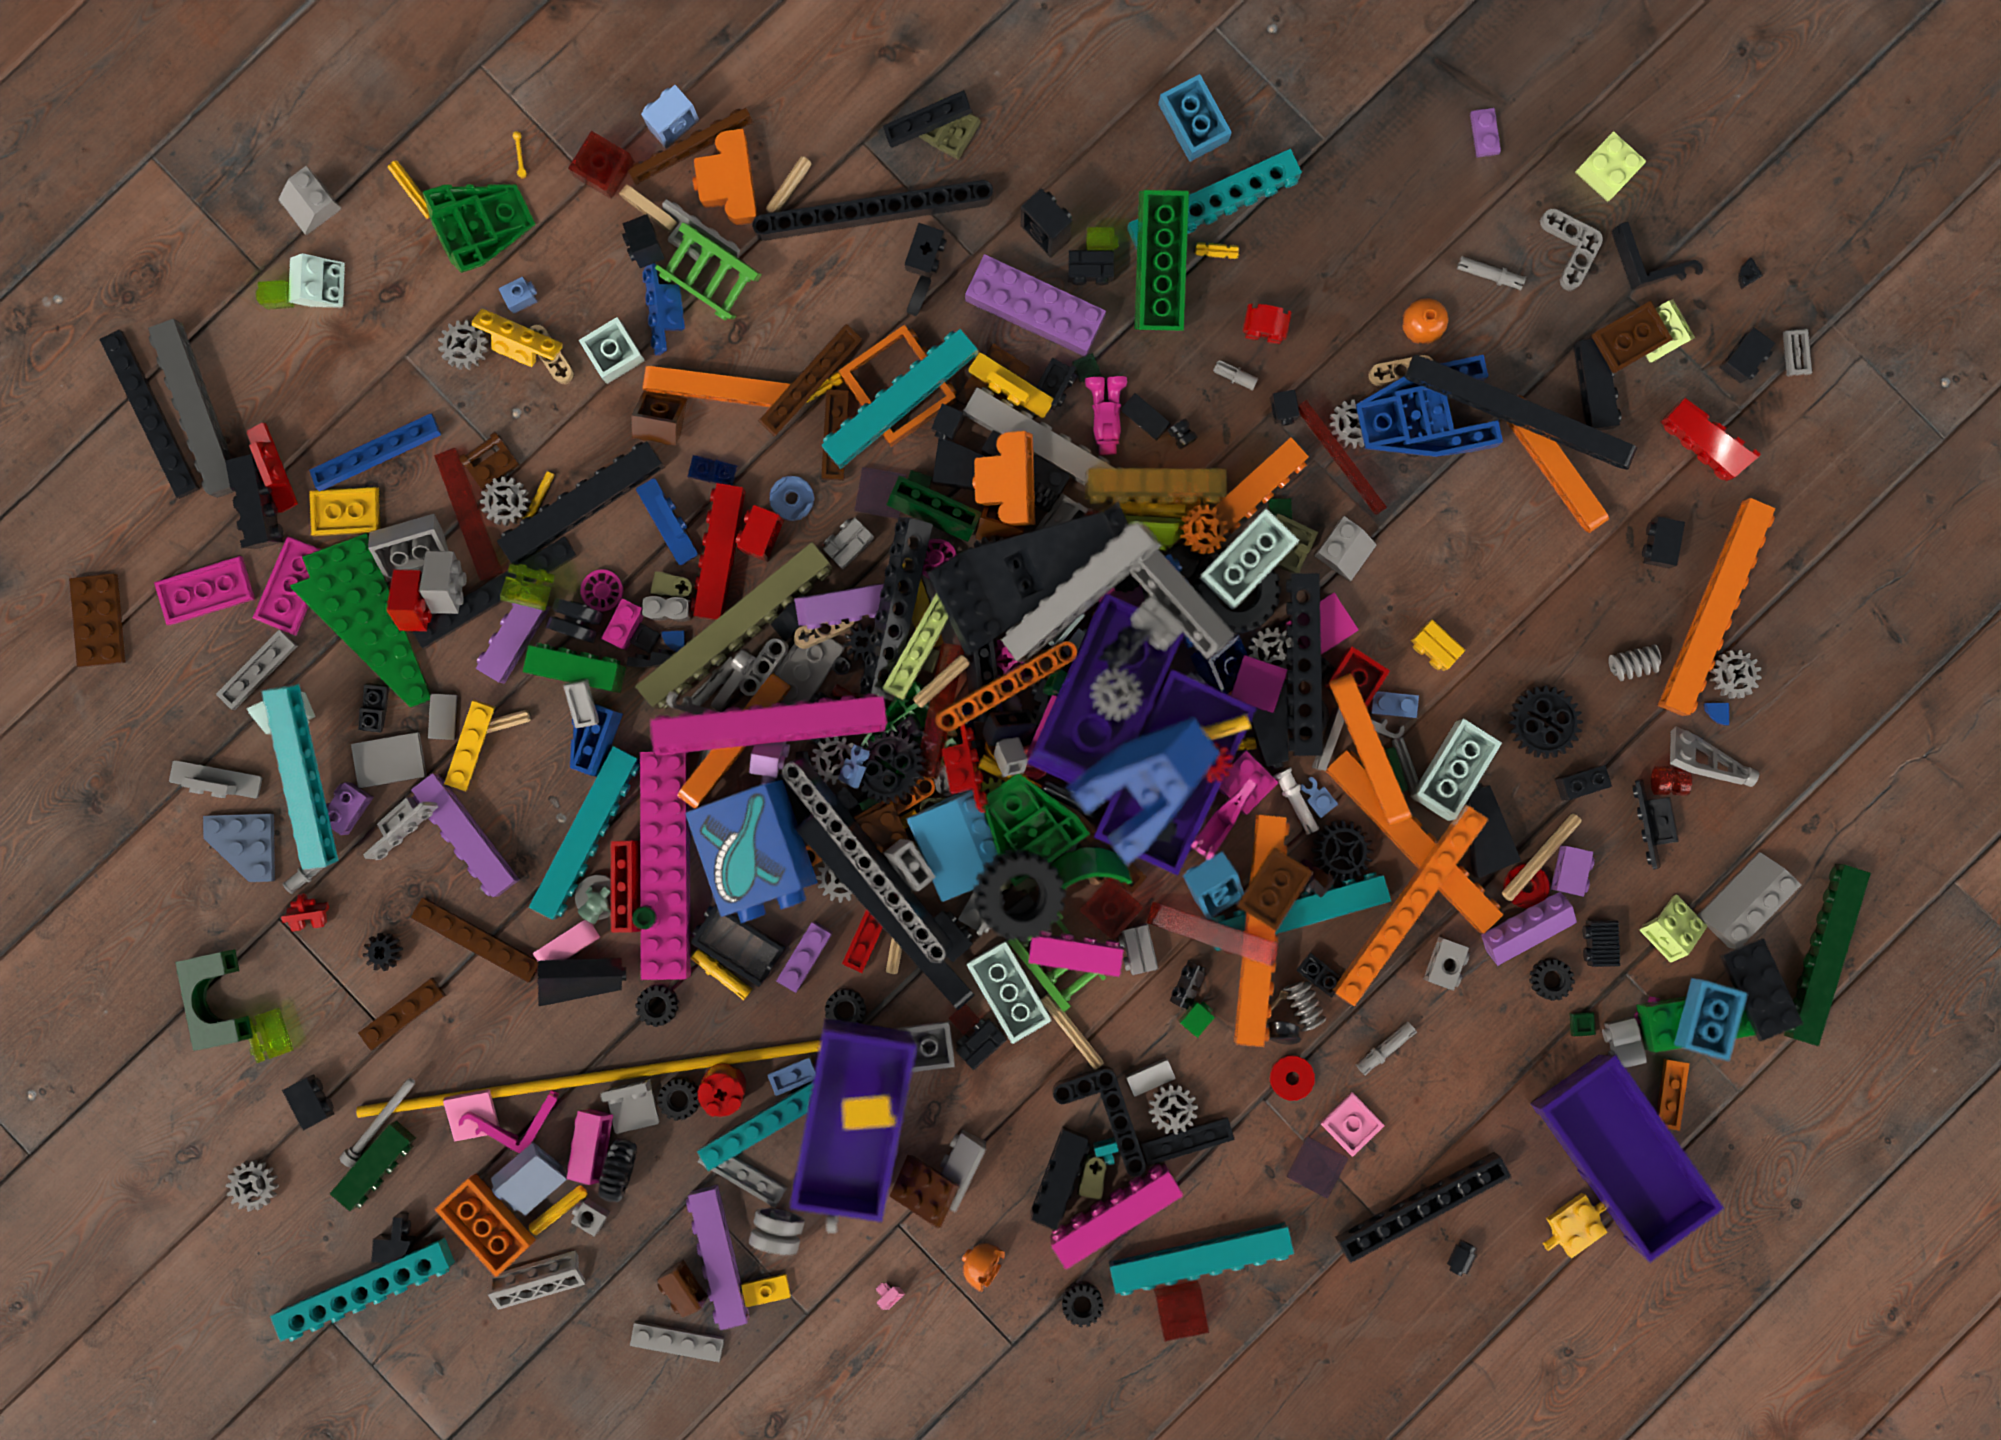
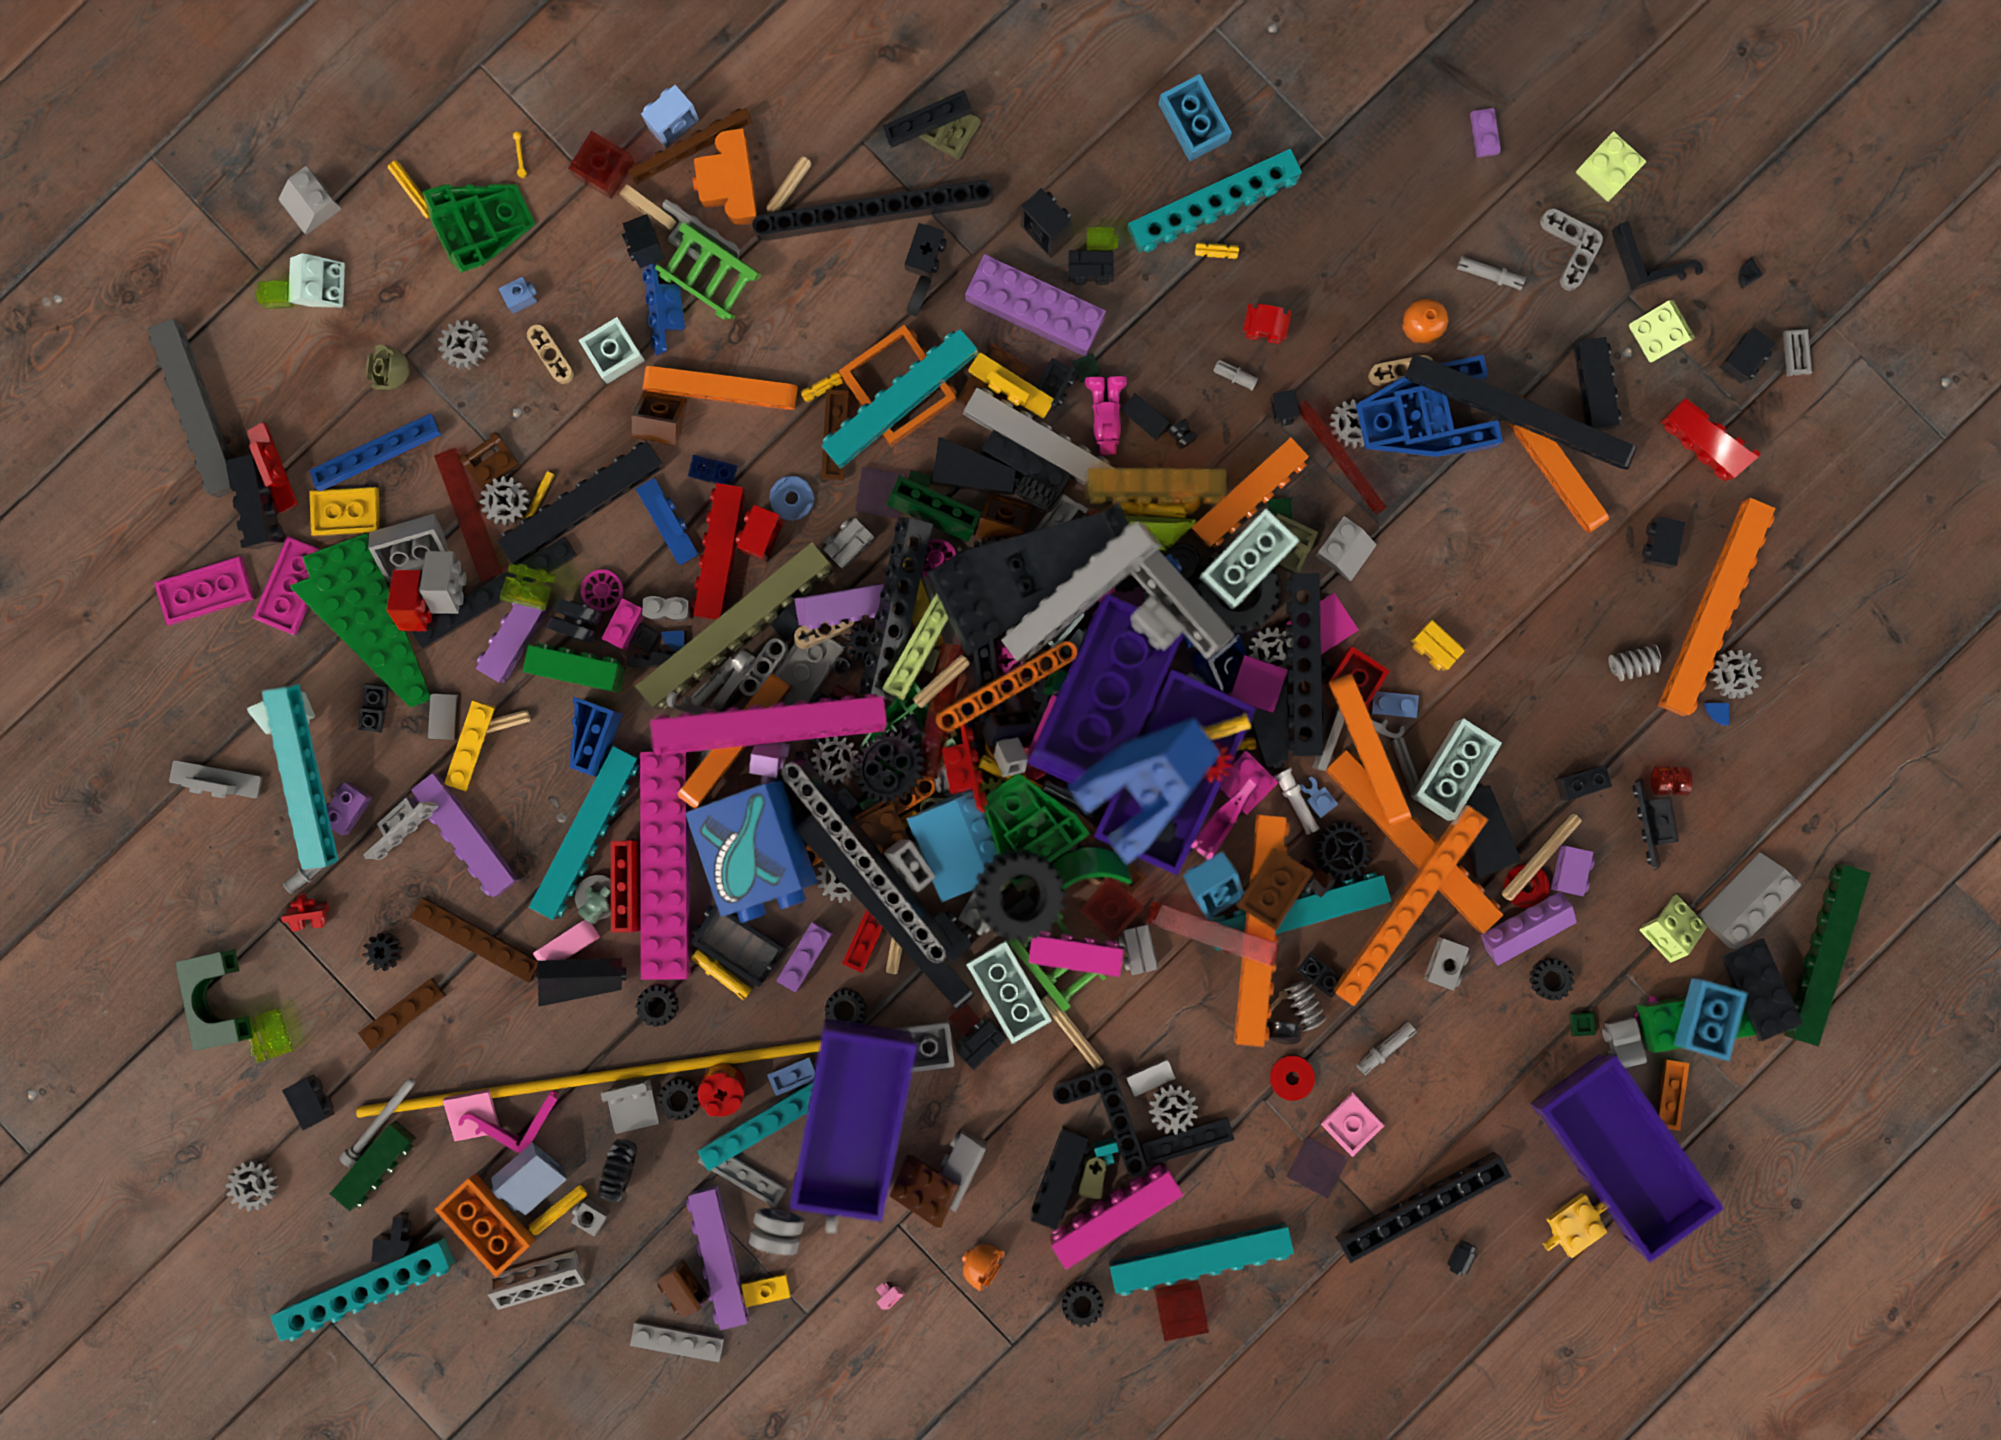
reddish brown plate [69,574,126,668] -> none
black plate [99,329,200,499] -> none
sand blue plate [203,814,275,882] -> none
light grey plate [216,630,298,710] -> none
light grey tile [351,732,427,788] -> none
yellow bracket [472,309,563,367] -> none
light grey tile [563,679,599,728] -> none
dark pink brick [567,1109,613,1185] -> none
dark green tile [632,906,657,929] -> none
olive piece [650,571,696,600] -> none
reddish brown plate [758,324,863,436] -> none
medium blue plate [838,745,870,788] -> none
yellow panel [843,1096,896,1129] -> none
black slope [931,403,965,441] -> none
orange brick [972,431,1035,526] -> none
light grey gear [1090,668,1142,720] -> none
black hinge [1098,627,1153,671] -> none
green brick [1135,190,1189,331] -> none
black hinge [1170,960,1206,1010] -> none
green brick [1178,1000,1215,1038] -> none
orange gear [1179,504,1228,554] -> none
dark green tile [1384,747,1408,792] -> none
black gear [1507,686,1583,759] -> none
black brick [1582,919,1620,967] -> none
reddish brown plate [1591,301,1673,374] -> none
light grey plate [1670,726,1759,787] -> none
none -> olive cylinder [366,344,410,391]

